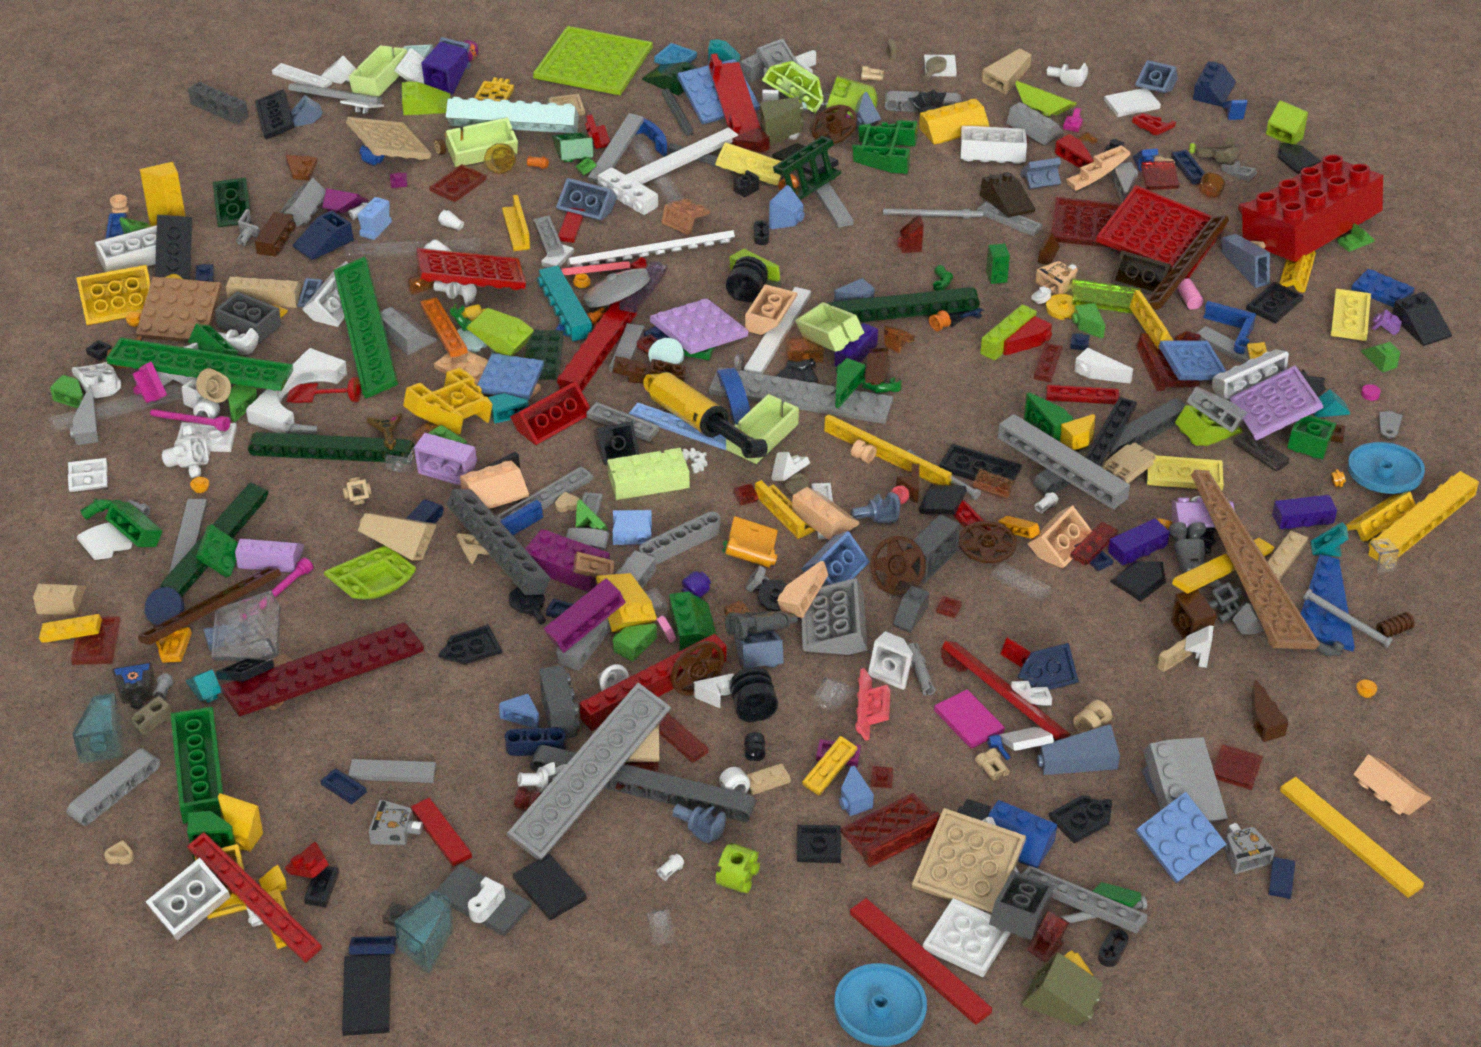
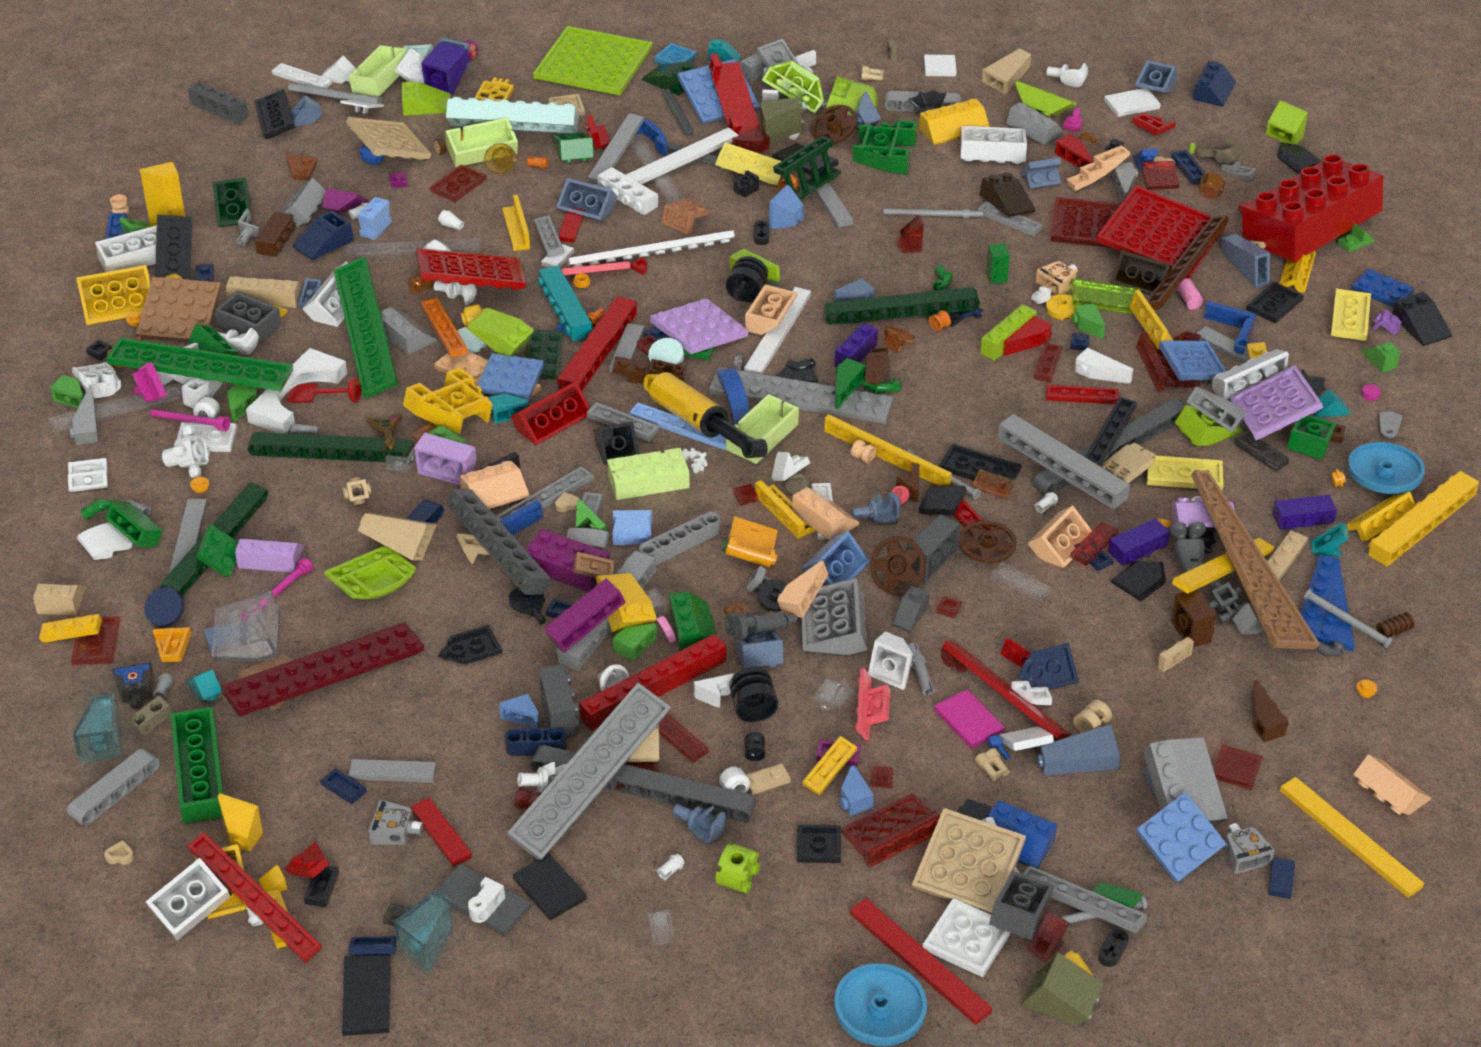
reddish brown tile [138,567,281,645] -> none
green slope [187,811,236,860] -> none
tan piece [196,368,231,403] -> none
black tile [215,658,274,682] -> none
green piece [450,303,472,331] -> none
bright green tile [576,157,597,176] -> none
light grey dish [583,268,650,307] -> none
plate [619,262,667,313] -> none
reddish brown wheel [671,641,724,696] -> none
dark purple head [681,571,711,598] -> none
clear orange slope [786,337,824,363] -> none
yellowish green piece [795,302,864,352] -> none
dark tan piece [923,56,947,81] -> none
light orange piece [998,516,1040,539] -> none
green slope [1024,392,1074,442] -> none
reddish brown slope [1038,231,1060,265] -> none
black tile [1049,795,1112,843] -> none
yellow slope [1060,414,1095,452] -> none
white slope [1185,625,1214,668] -> none
blue slope [1223,100,1247,120] -> none
clear bracket [1371,538,1399,574] -> none

